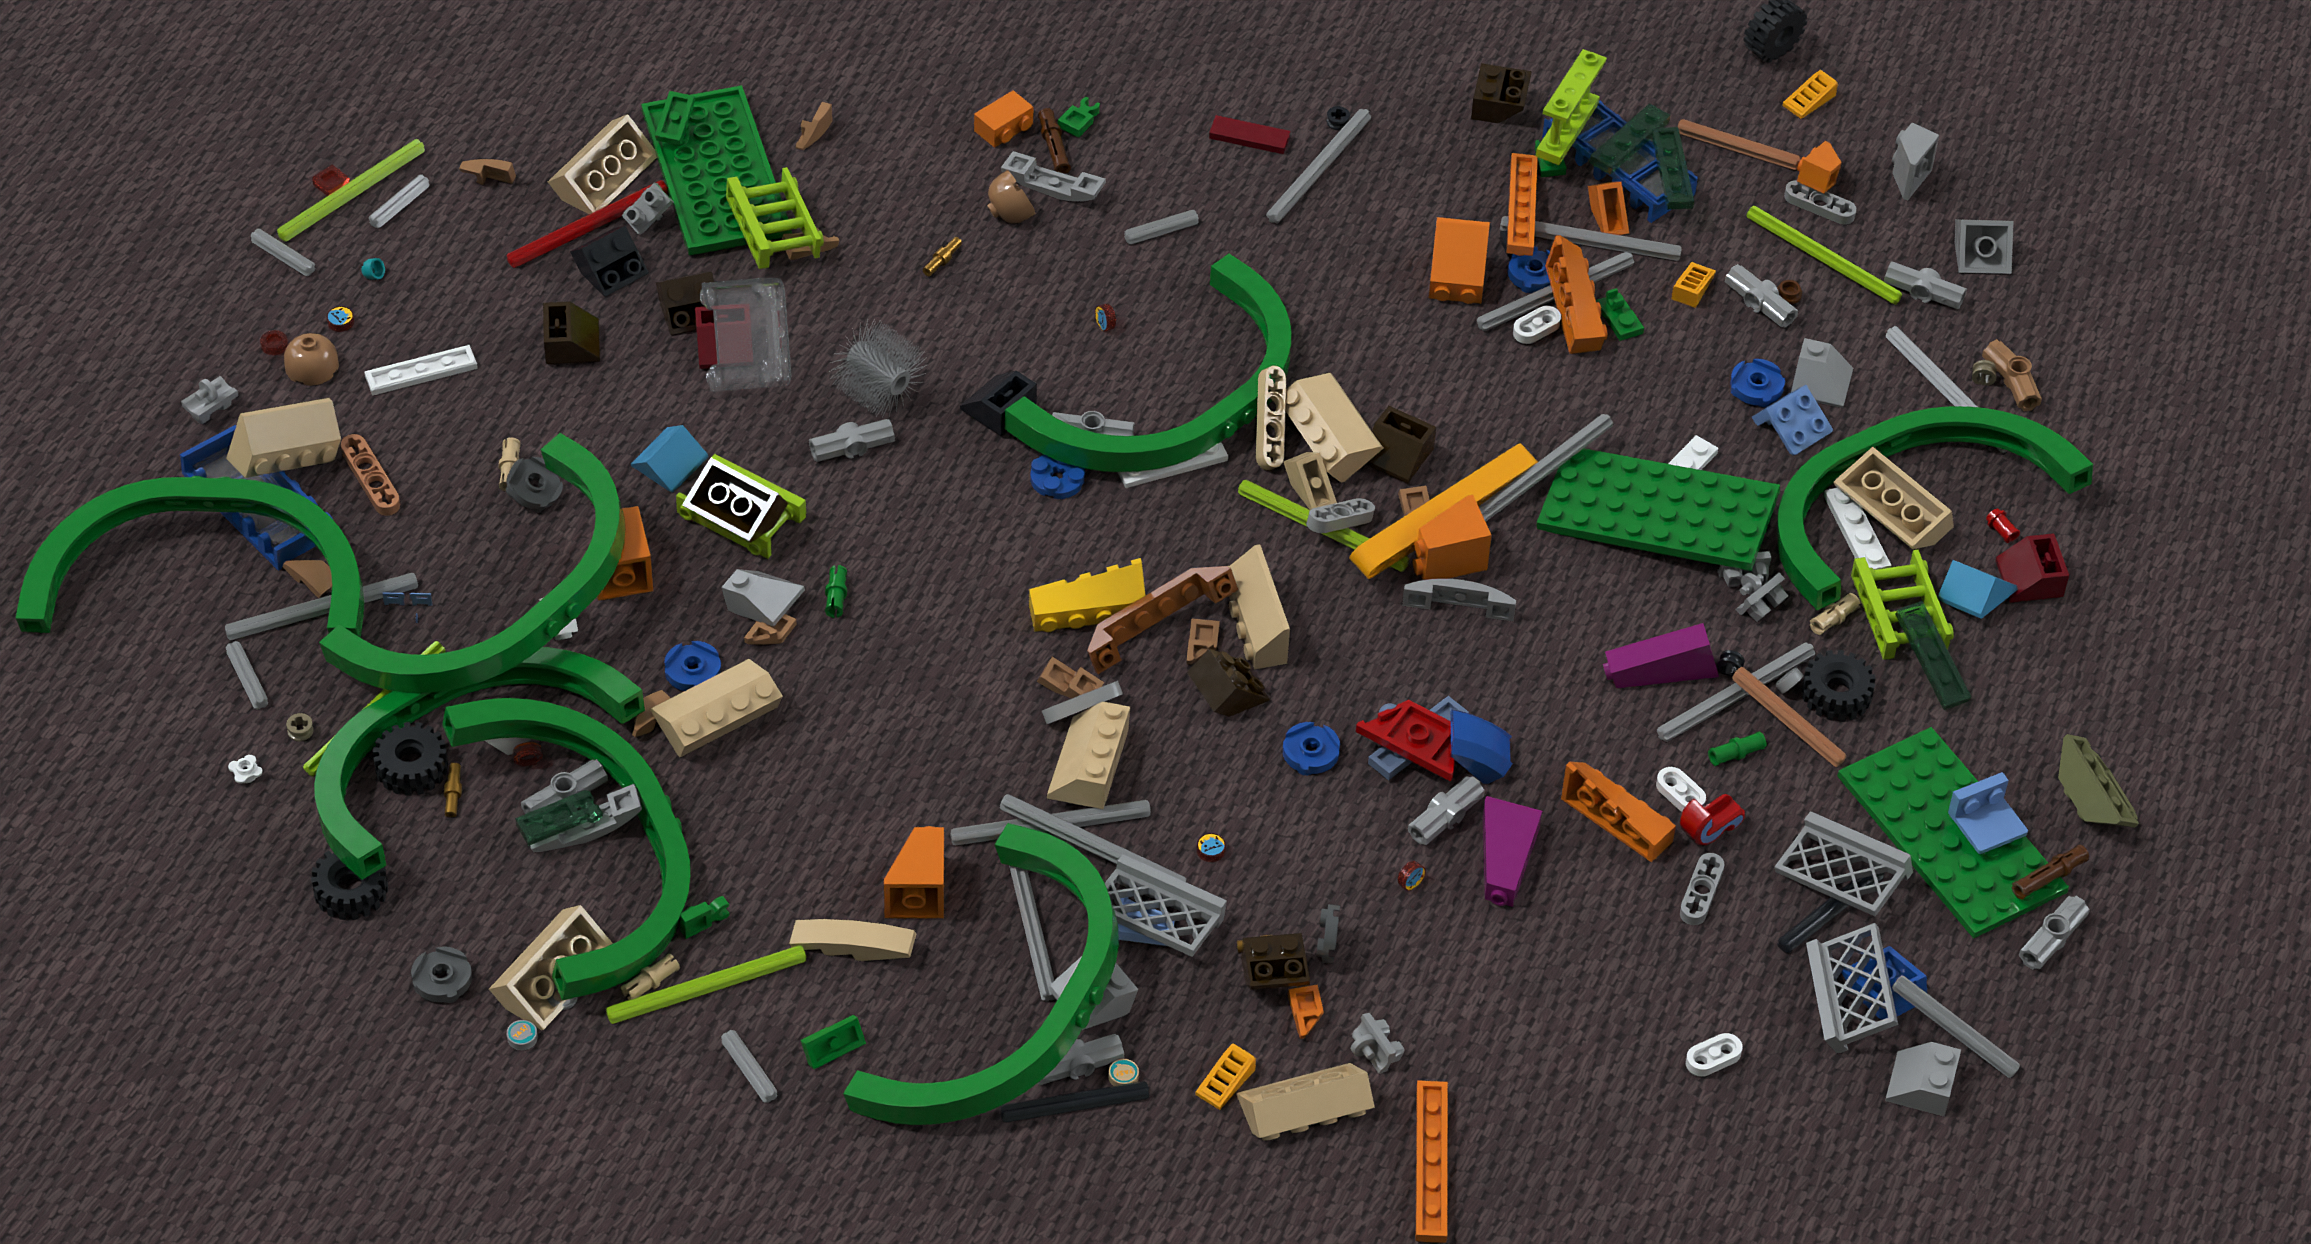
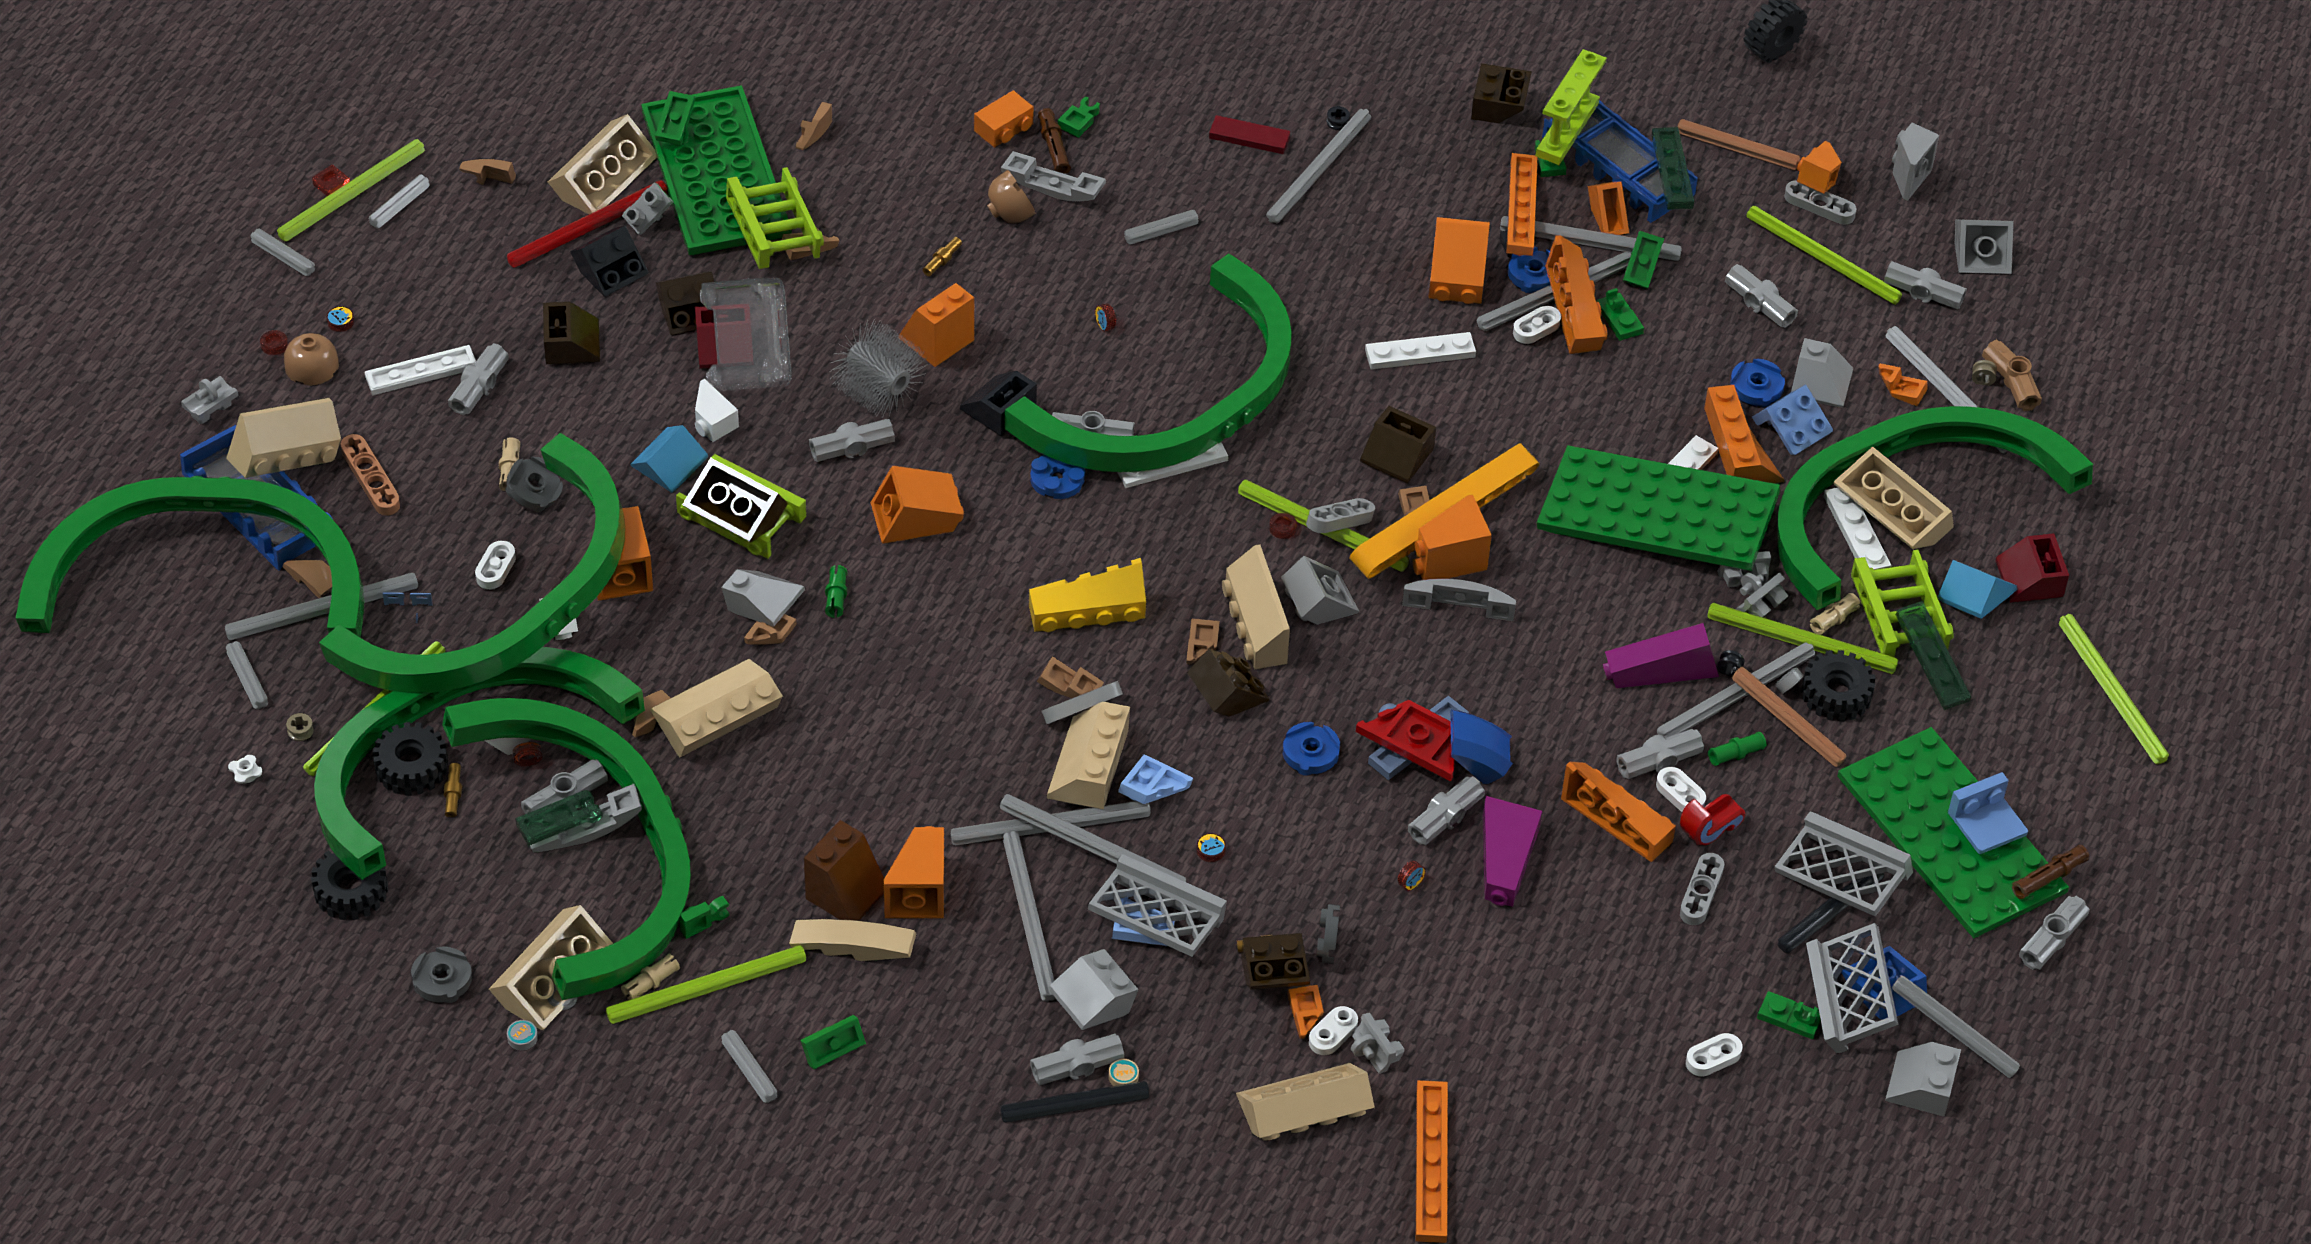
teal hinge [361,258,385,280] -> none
blue plate [665,641,721,691] -> none
green arch [843,823,1119,1125] -> none
dark orange slope [1087,566,1239,674] -> none
light orange slope [1195,1044,1256,1110] -> none
tan beam [1256,366,1286,470] -> none
tan slope [1283,452,1337,510] -> none
tan slope [1285,373,1383,483] -> none
light grey axle [1479,414,1613,522] -> none
clear green plate [1589,103,1671,175] -> none
light orange slope [1671,262,1716,308] -> none
reddish brown plate [1777,280,1802,304] -> none
light orange slope [1782,70,1838,119] -> none
red pin [1986,508,2020,543] -> none
olive wedge [2058,734,2139,828] -> none
none -> light grey piece [448,343,509,415]
none -> white plate [475,541,516,589]
none -> white slope [695,379,739,442]
none -> reddish brown slope [804,820,884,921]
none -> orange slope [870,466,964,544]
none -> orange slope [898,283,974,367]
none -> light blue wing [1118,754,1193,804]
none -> clear red tile [1269,513,1297,539]
none -> light grey slope [1281,556,1360,625]
none -> white plate [1309,1006,1358,1055]
none -> white plate [1365,332,1476,370]
none -> light grey piece [1616,729,1704,779]
none -> green plate [1622,231,1664,289]
none -> orange wedge [1704,385,1784,483]
none -> lime axle [1708,603,1898,674]
none -> green plate [1757,991,1821,1040]
none -> orange slope [1878,363,1928,406]
none -> lime axle [2059,614,2169,765]

